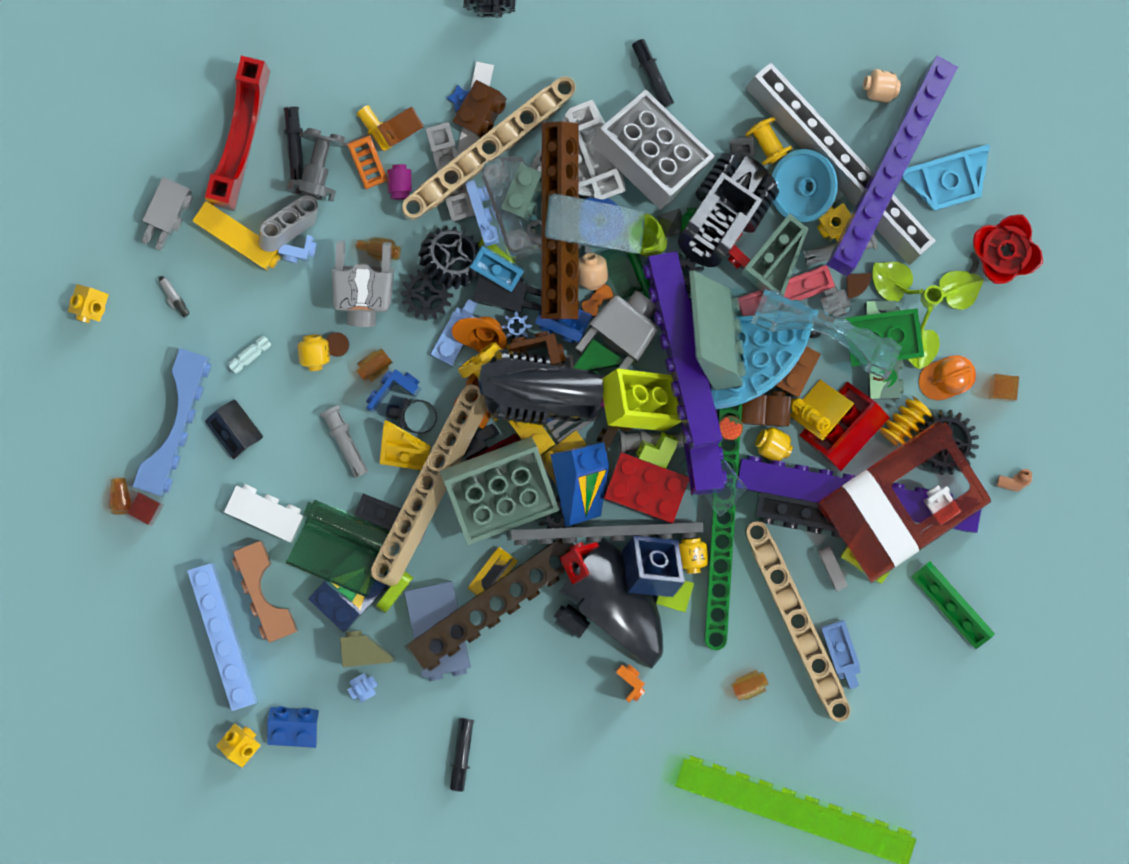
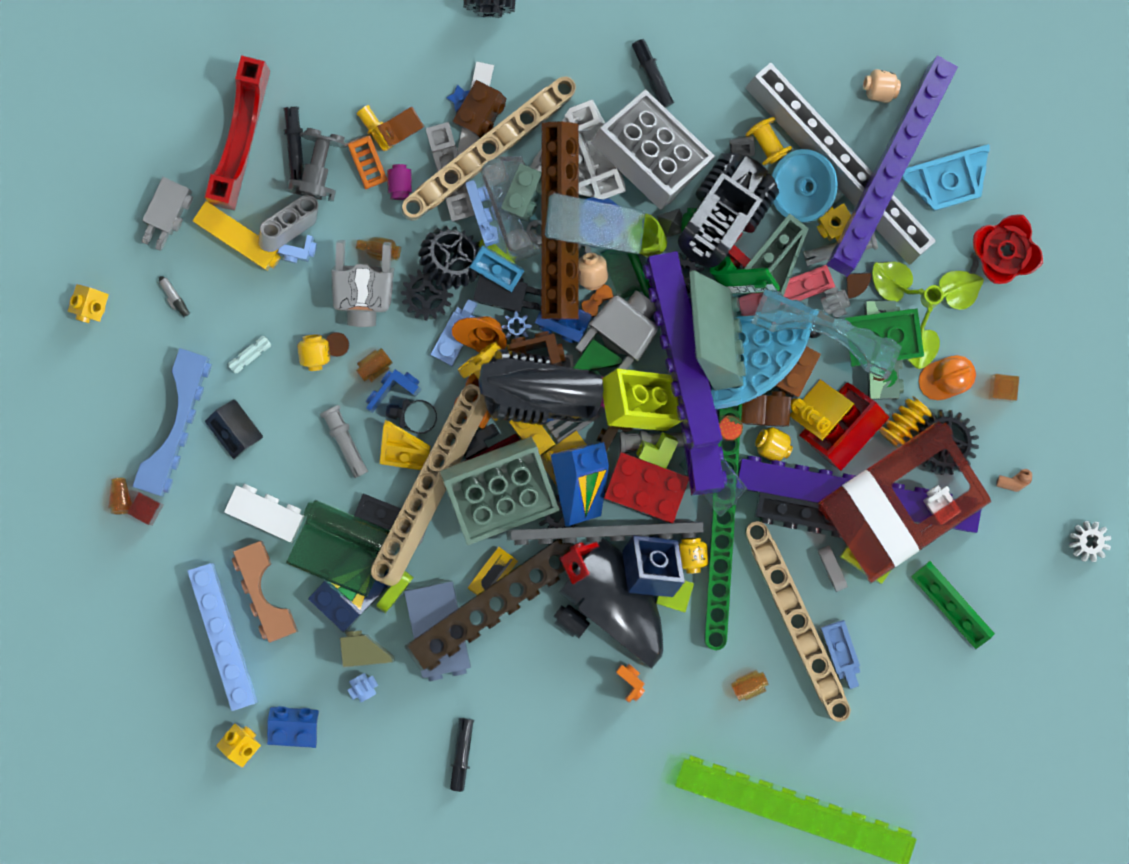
none -> green door [709,257,780,294]
none -> white gear [1069,521,1111,562]

